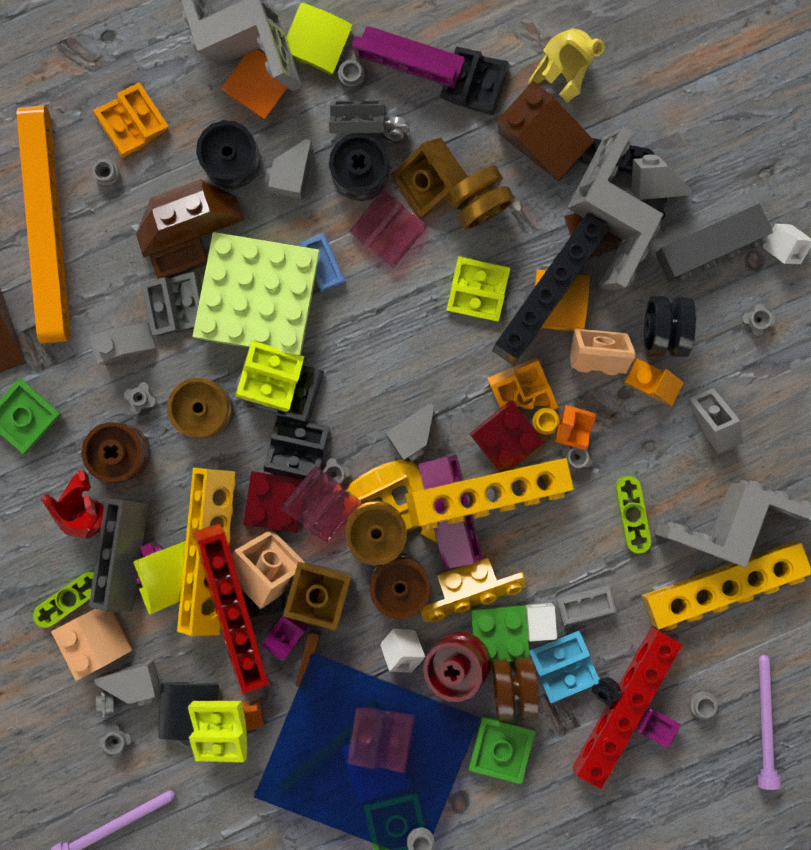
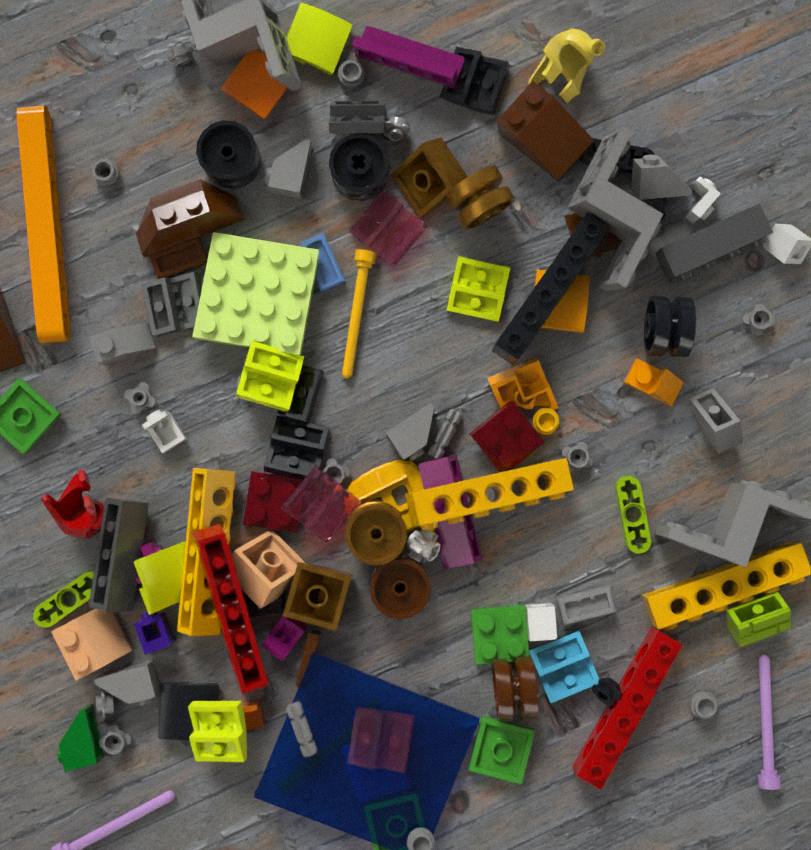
reddish brown wheel [81,422,151,483] -> none
light orange slope [93,82,169,159] -> none
pearl gold wheel [167,378,233,439] -> none
white panel [381,628,425,673] -> none
yellow bracket [421,558,526,622] -> none
dark red wheel [423,632,491,702] -> none
orange panel [555,405,596,450] -> none
light nougat slope [569,328,636,375] -> none
magenta bracket [636,707,681,749] -> none
none -> green slope [57,704,104,772]
none -> dark purple brick [134,611,176,655]
none -> white bracket [142,410,187,453]
none -> light grey plate [168,44,195,68]
none -> light grey axle [286,701,317,757]
none -> yellow piece [342,249,377,379]
none -> white gear [407,530,441,564]
none -> light grey axle [428,409,463,459]
none -> white bracket [685,177,721,224]
none -> lime brick [726,592,791,647]

